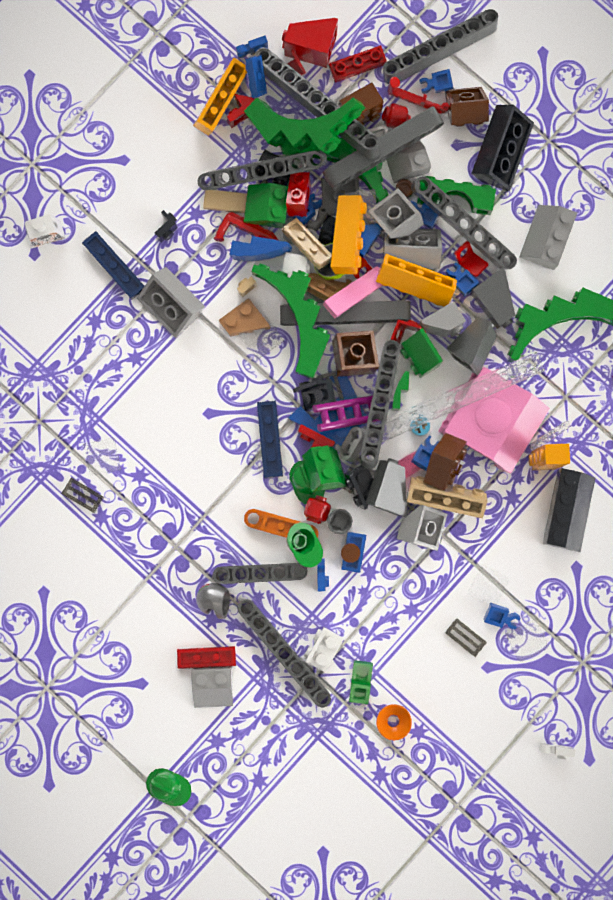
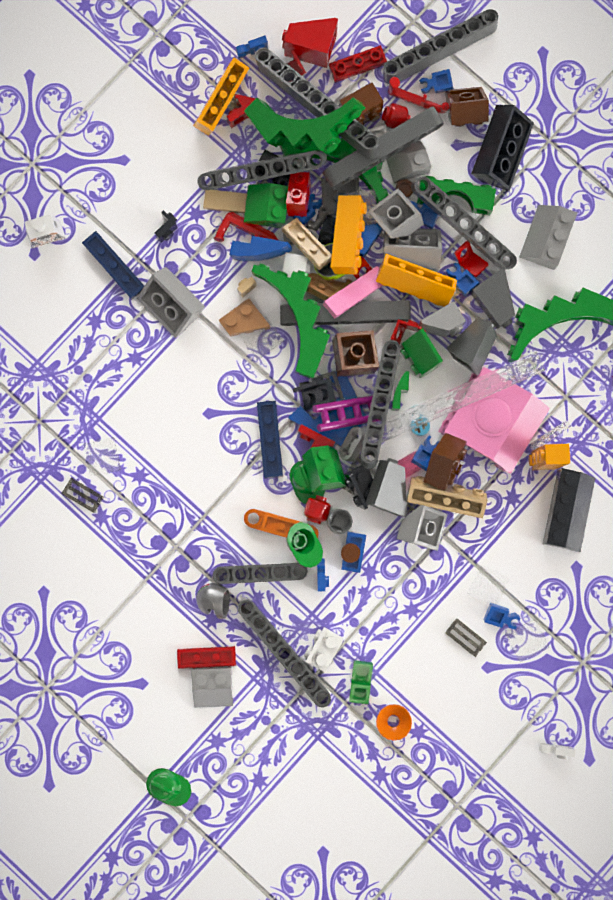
blue plate [245,55,268,98] -> none

